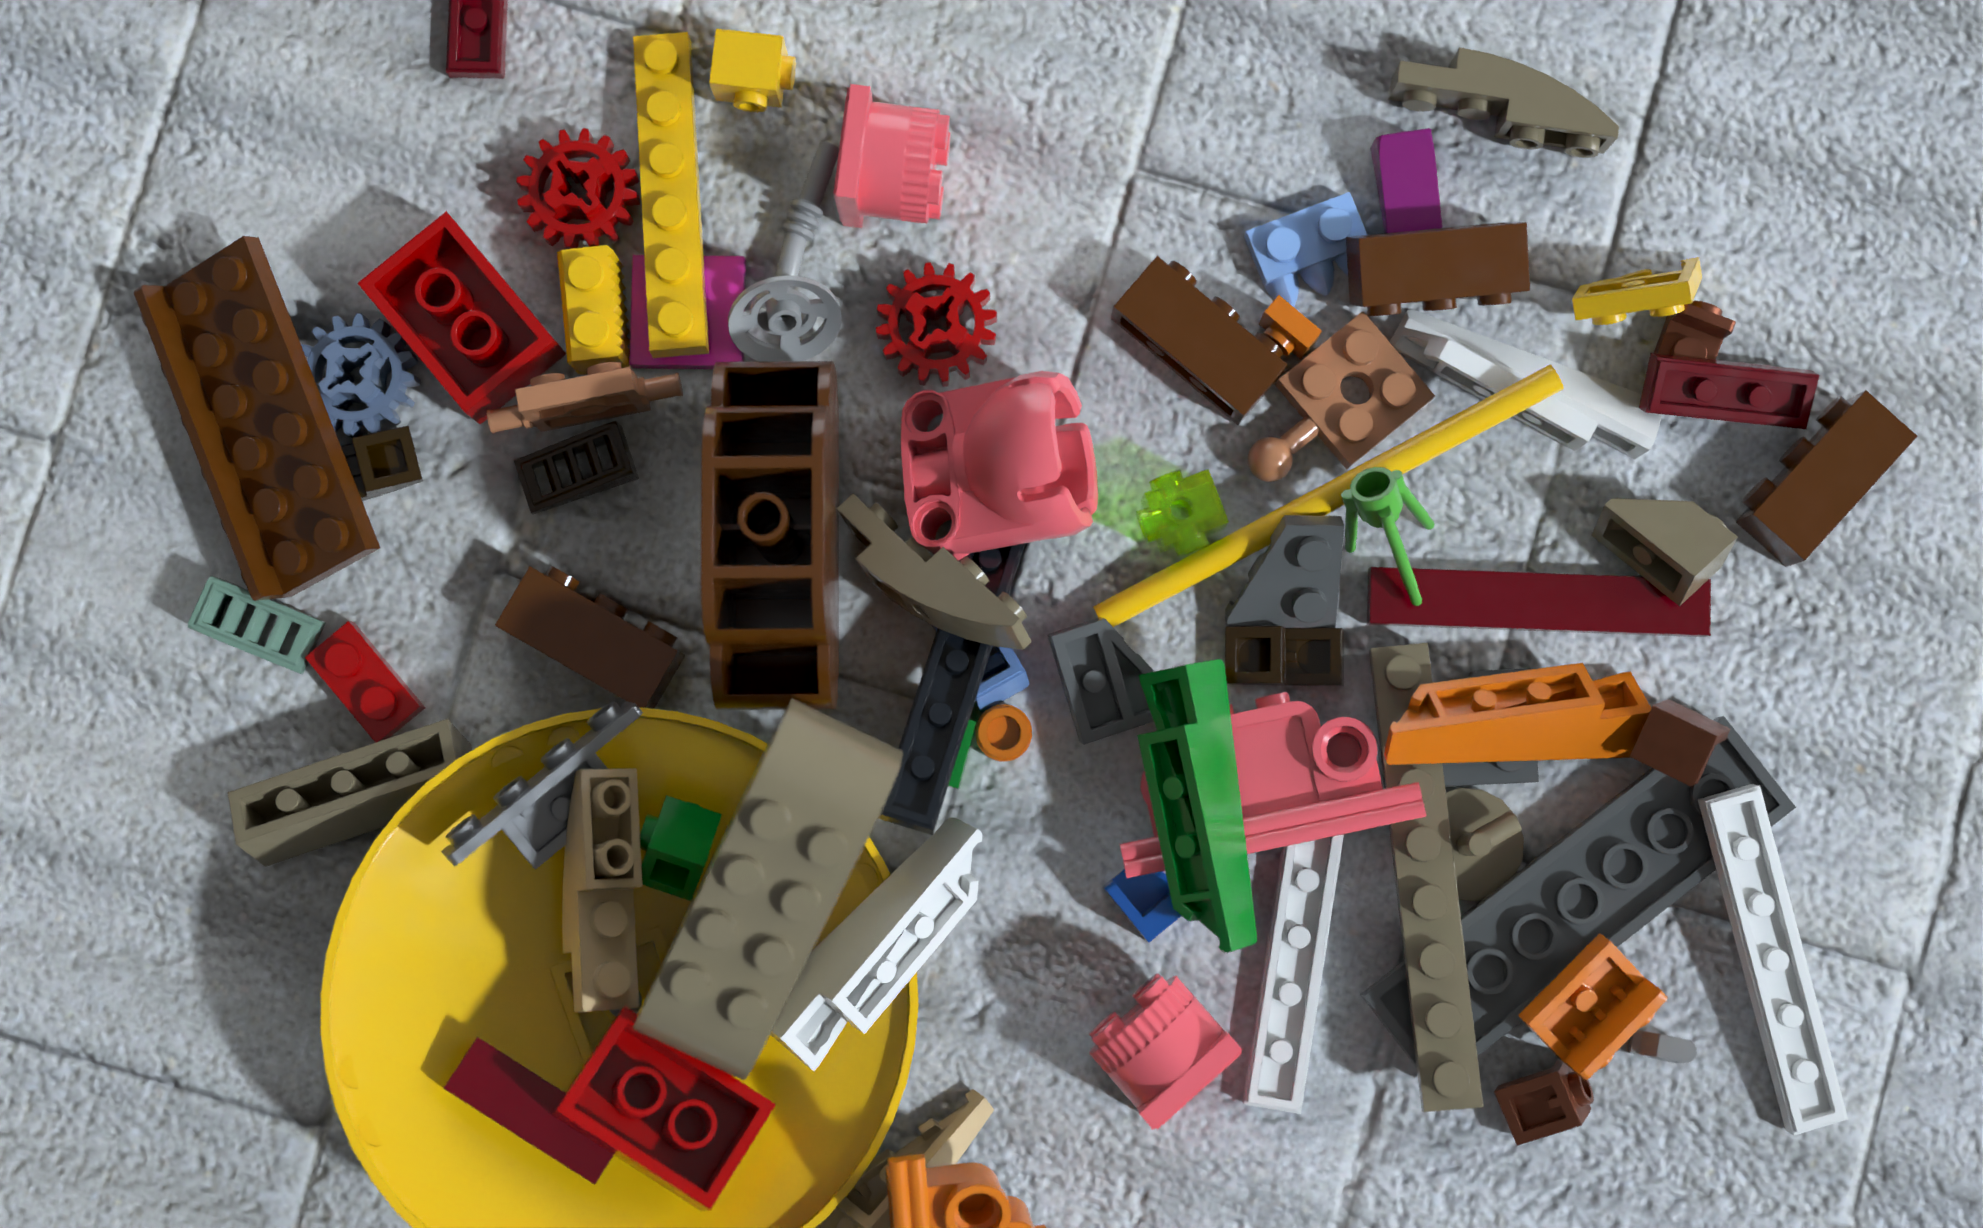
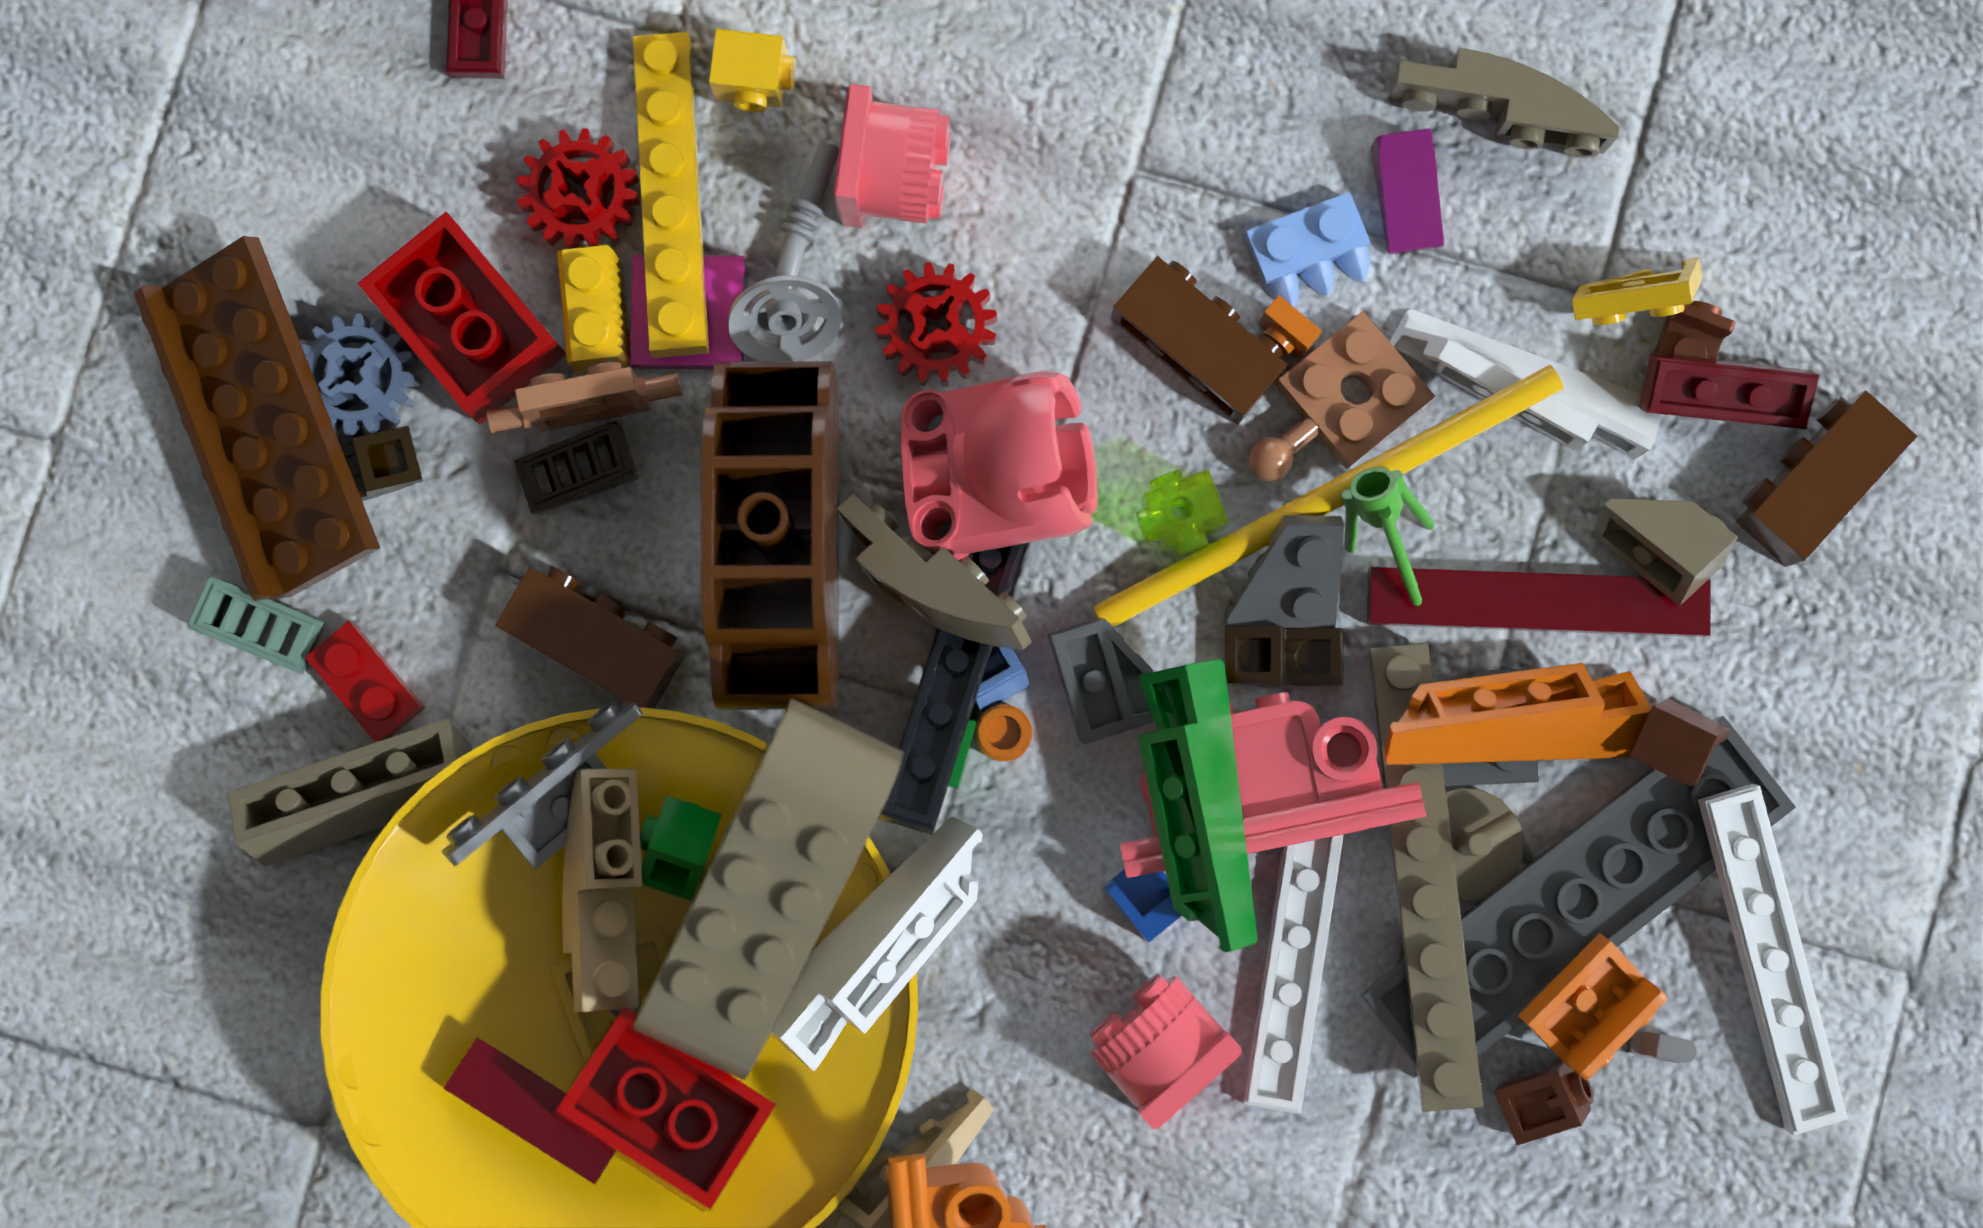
reddish brown brick [1346,222,1530,316] -> none

